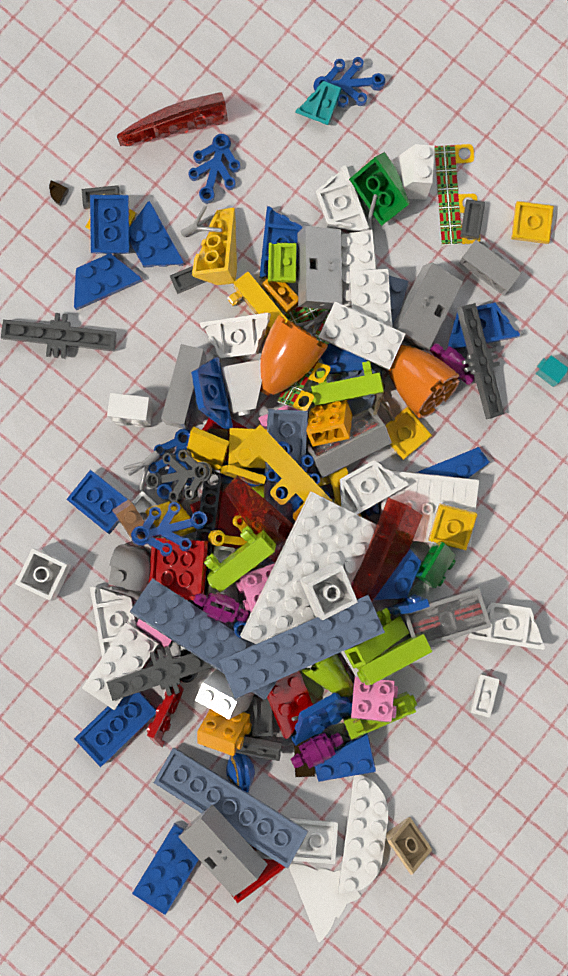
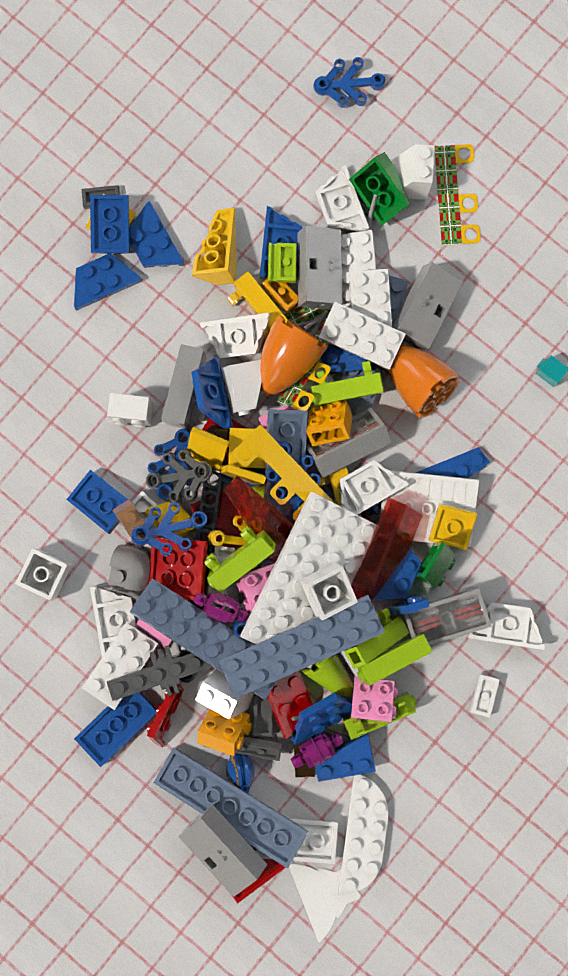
dark grey hinge [1,313,117,359] -> none
dark brown tile [49,180,69,206] -> none
clear red wedge [117,92,228,147] -> none
light grey plant [123,450,160,492] -> none
blue plate [132,823,199,915] -> none
dark grey tile [170,266,207,294] -> none
light grey plant [181,206,222,237] -> none
blue plant [188,134,241,204] -> none
teal wing [295,81,342,125] -> none
dark tan plant [372,384,395,421] -> none
yellow tile [385,407,432,460] -> none
tan slope [386,817,432,875] -> none
magenta piece [429,343,475,385] -> none
blue wing [447,303,520,350] -> none
dark grey hinge [456,303,505,419] -> none
light grey brick [459,240,521,296] -> none
dark grey tile [460,199,485,240] -> none
yellow tile [511,201,554,244] -> none

